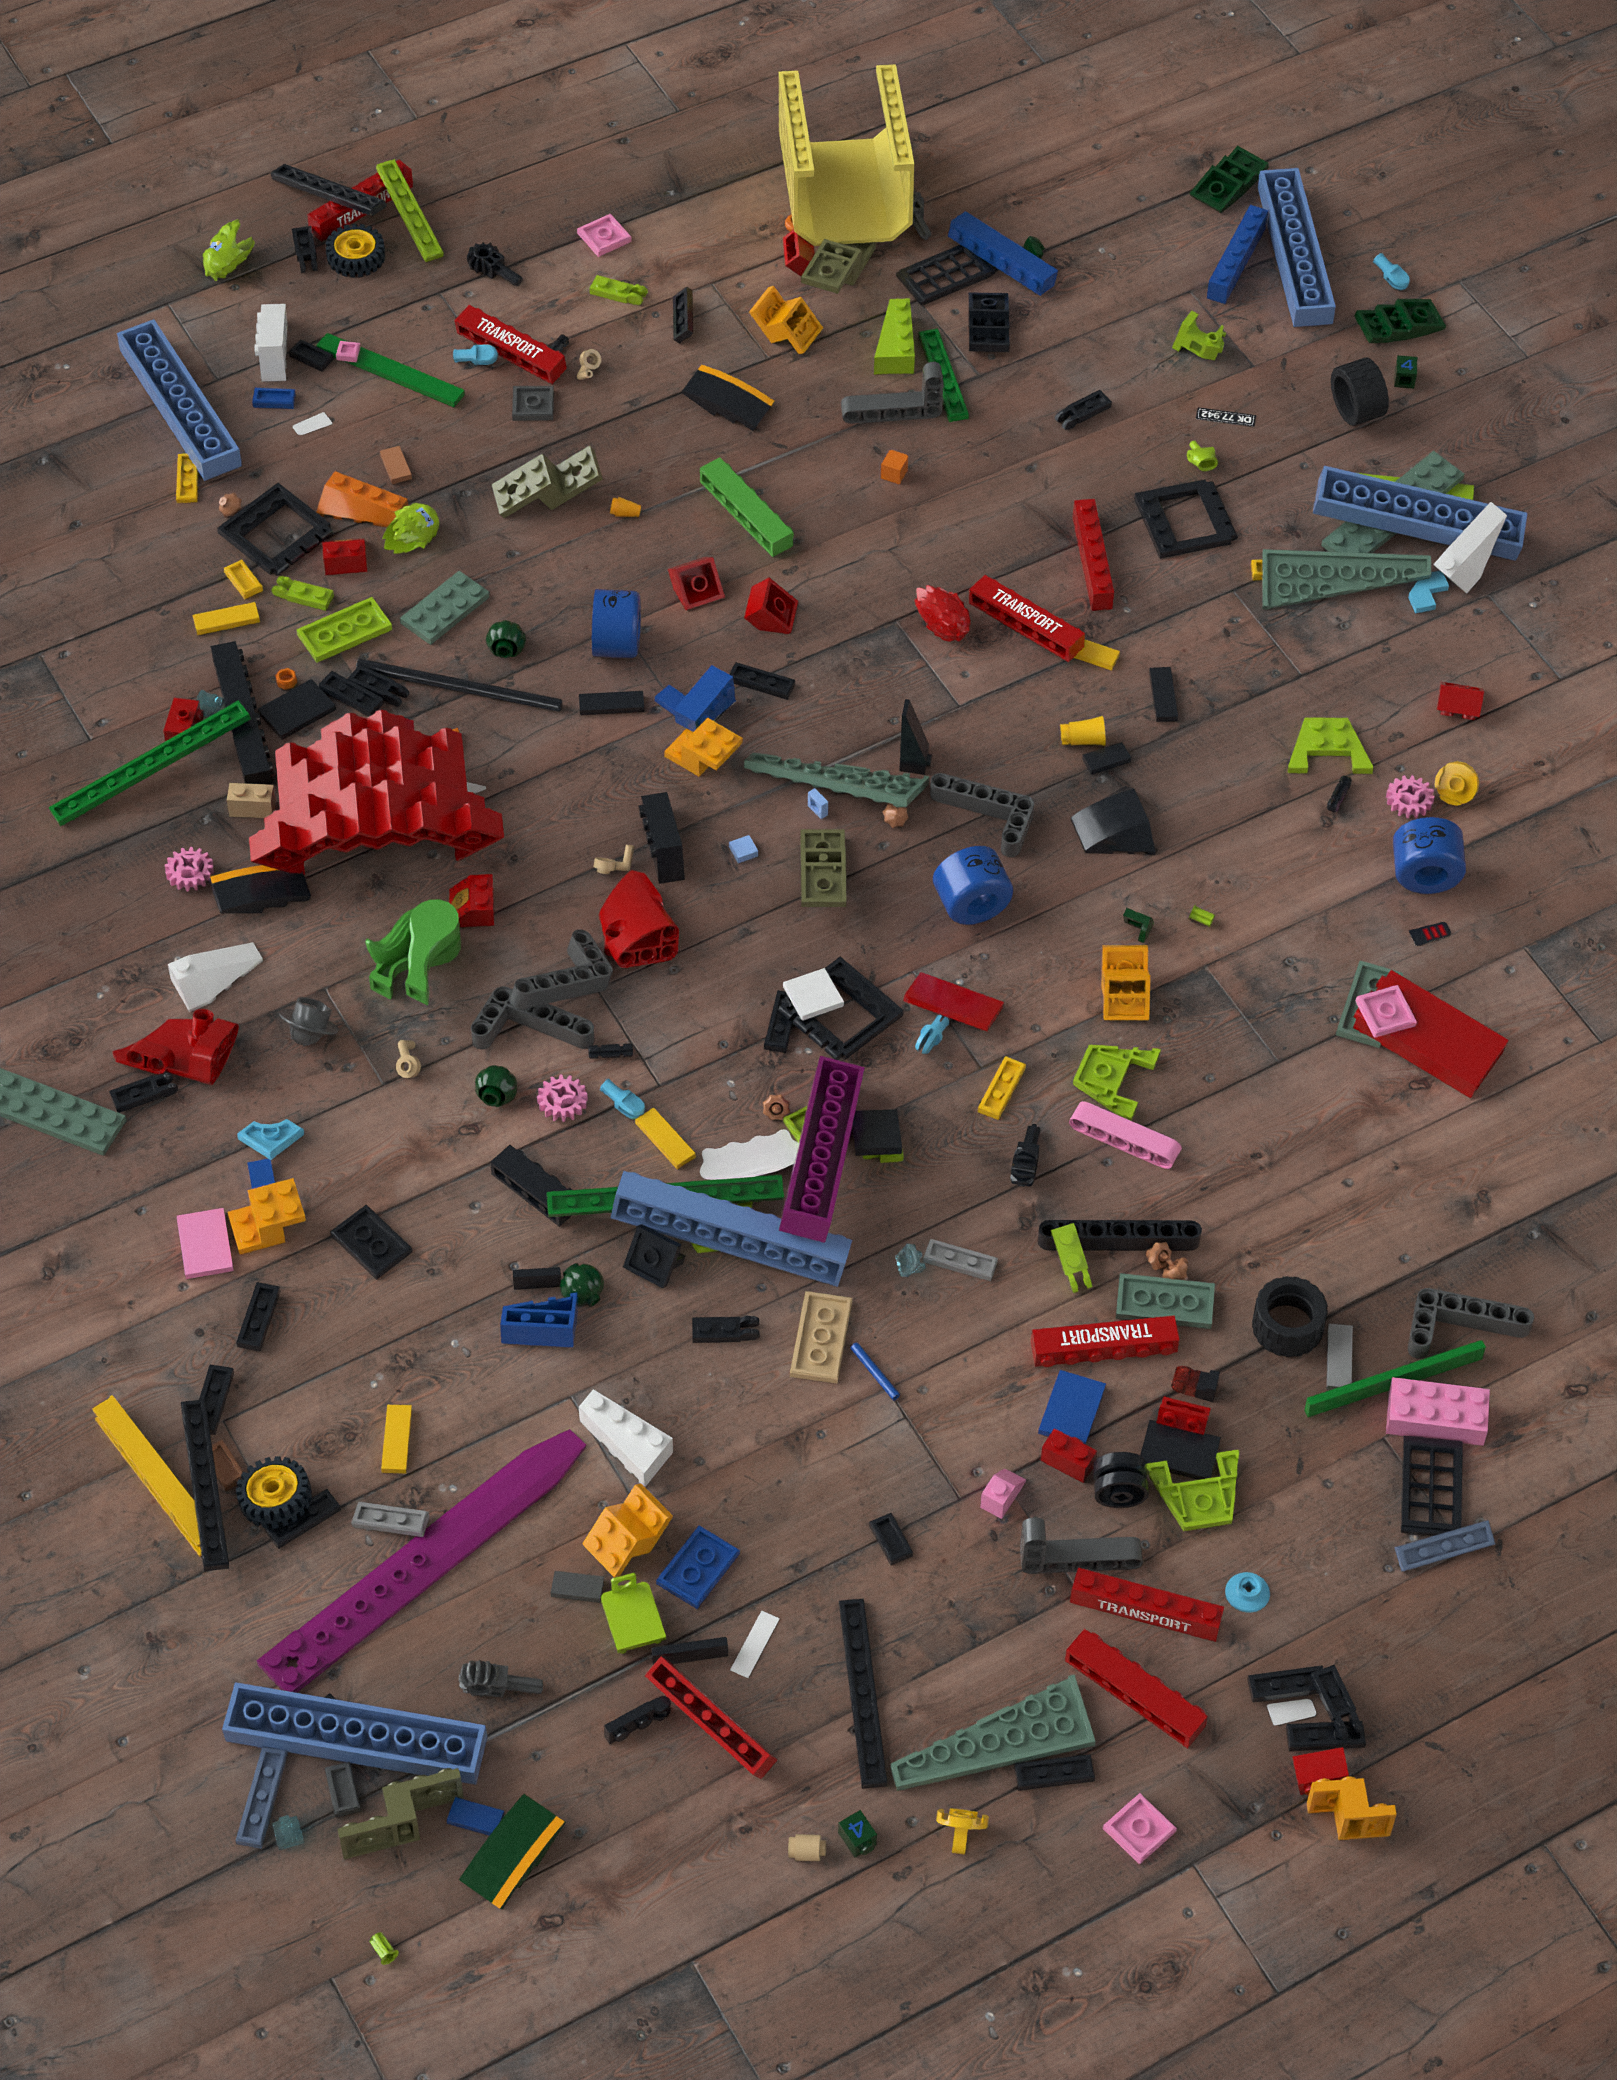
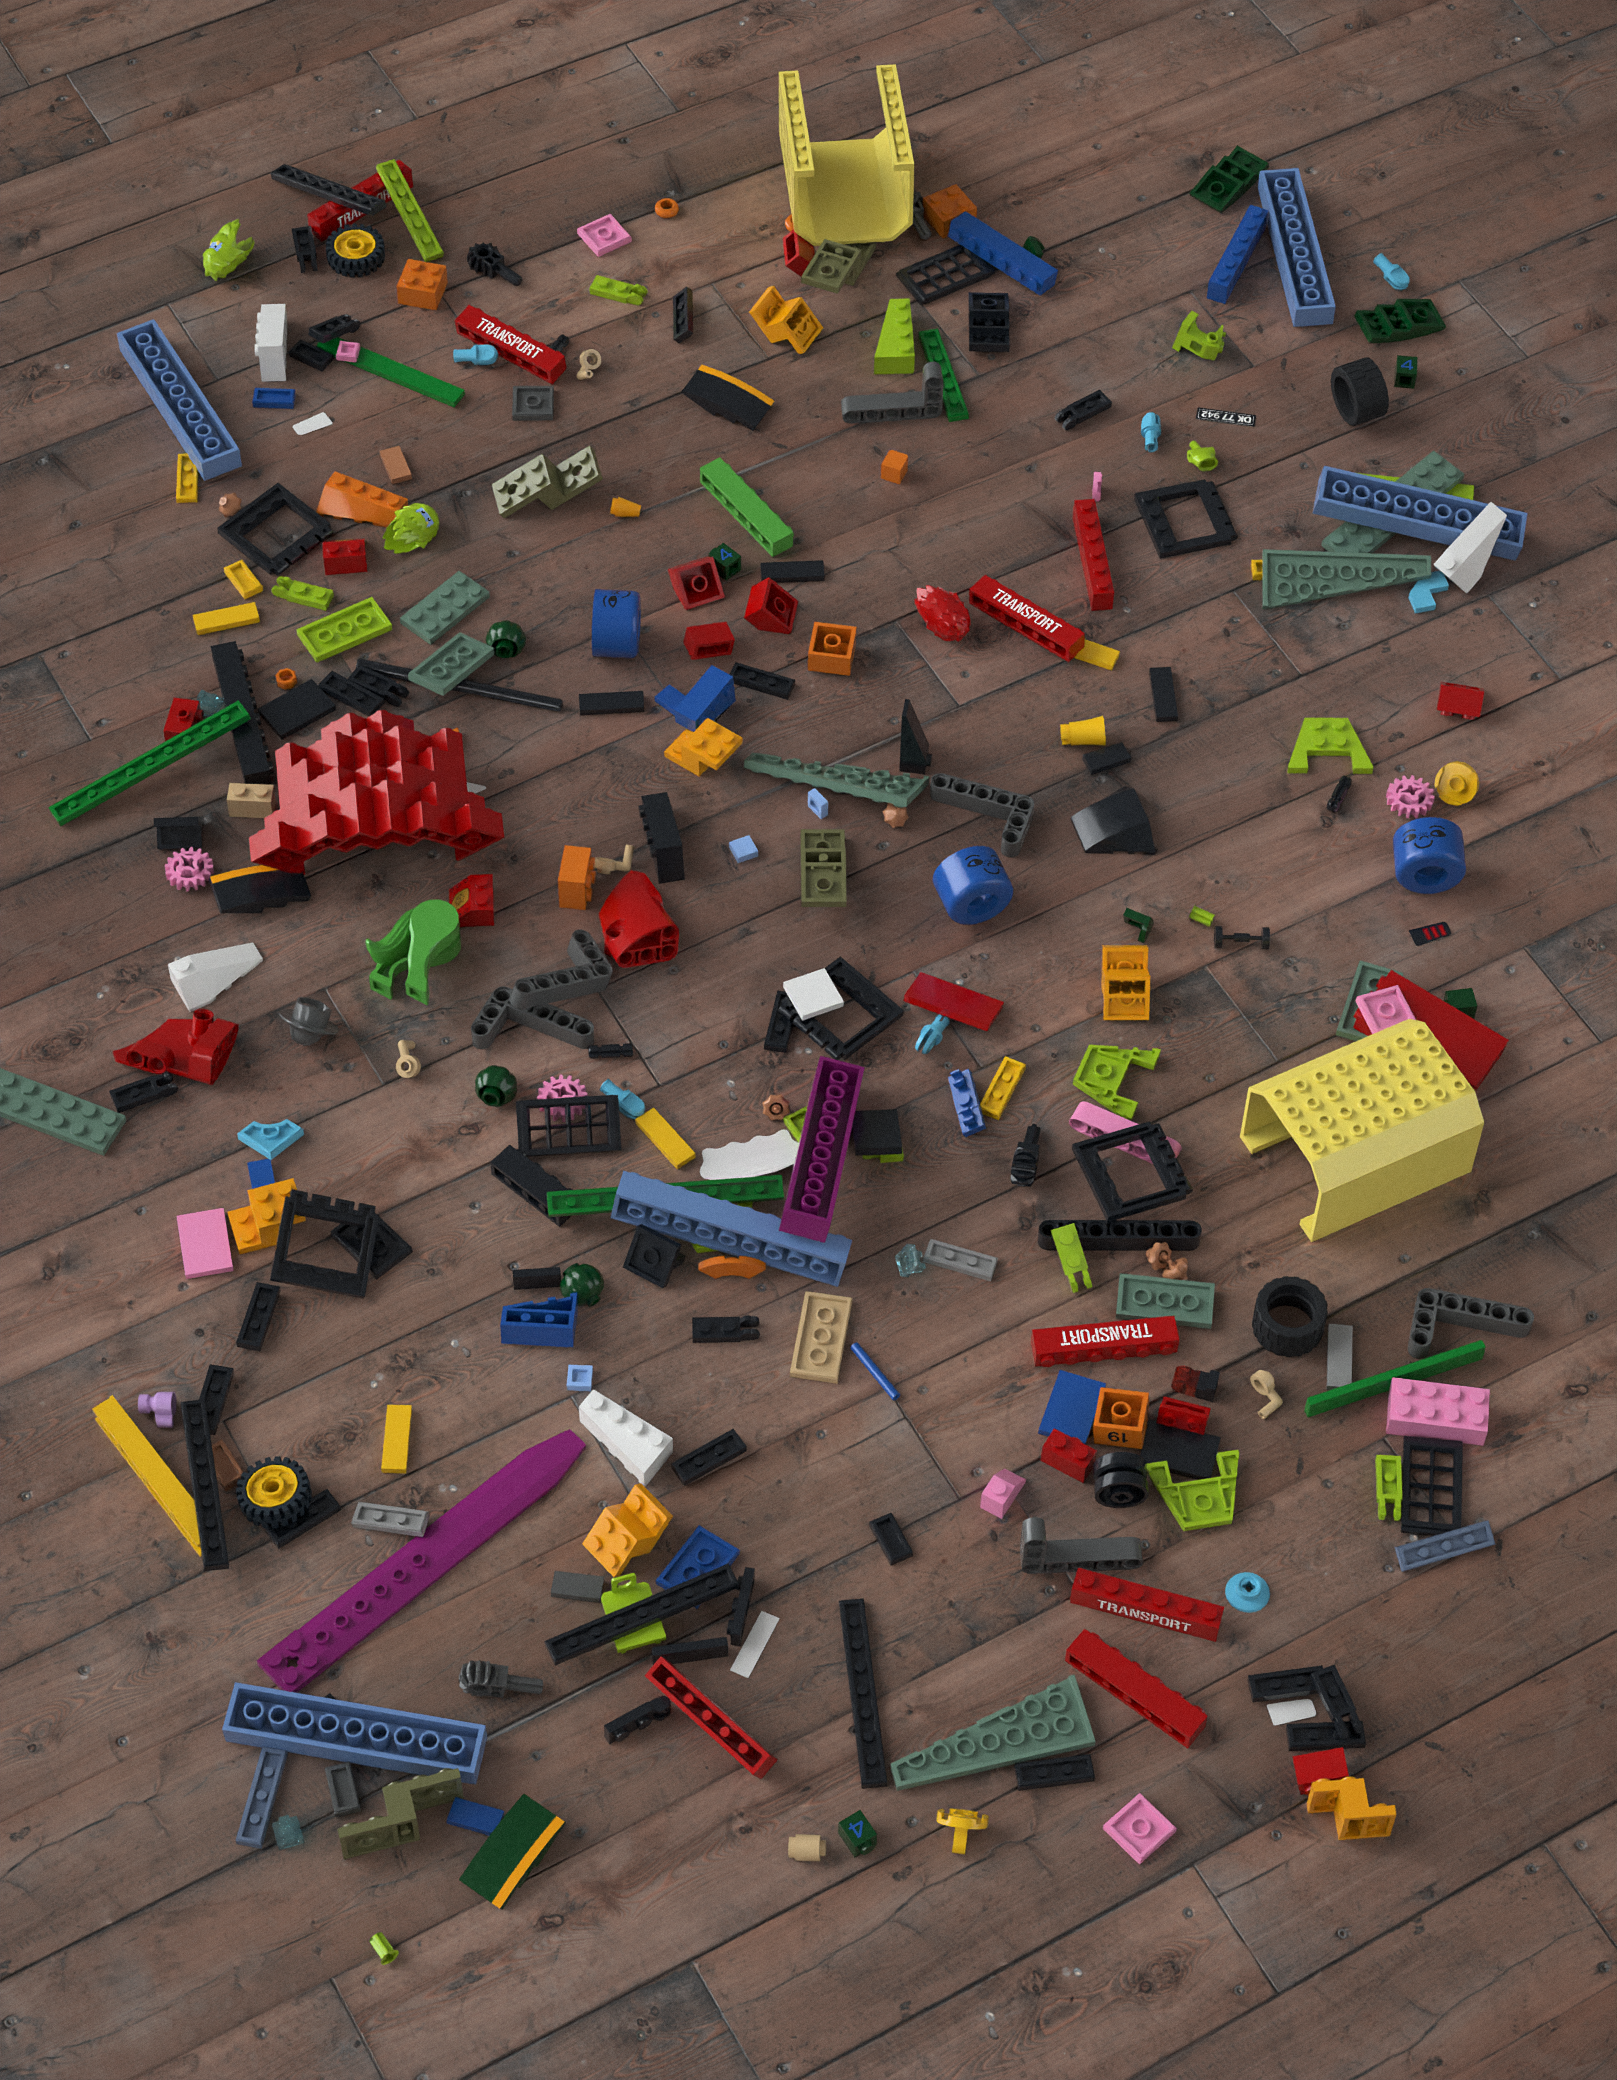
none -> lavender piece [138,1392,177,1428]
none -> black bracket [154,817,204,849]
none -> black hinge [269,1189,379,1299]
none -> black hinge [308,314,361,343]
none -> orange brick [396,259,448,310]
none -> sand green plate [408,632,494,696]
none -> black piece [516,1095,622,1157]
none -> black tile [544,1563,739,1666]
none -> orange brick [558,845,596,910]
none -> light blue tile [567,1365,593,1391]
none -> orange piece [655,198,679,218]
none -> black plate [671,1428,747,1486]
none -> red brick [683,622,735,660]
none -> orange tile [698,1256,766,1279]
none -> dark green brick [708,543,741,581]
none -> black plate [727,1567,755,1646]
none -> black tile [760,560,825,583]
none -> orange brick [808,622,857,676]
none -> orange brick [923,184,977,239]
none -> blue plate [948,1069,986,1137]
none -> black hinge [1072,1121,1193,1222]
none -> bright pink tile [1092,472,1102,502]
none -> orange brick [1093,1387,1149,1449]
none -> medium azure arm [1141,412,1161,452]
none -> black wheel [1214,926,1270,950]
none -> light yellow panel [1240,1019,1484,1242]
none -> tan plate [1250,1370,1283,1419]
none -> lime hinge [1375,1455,1402,1521]
none -> dark green brick [1443,988,1478,1019]

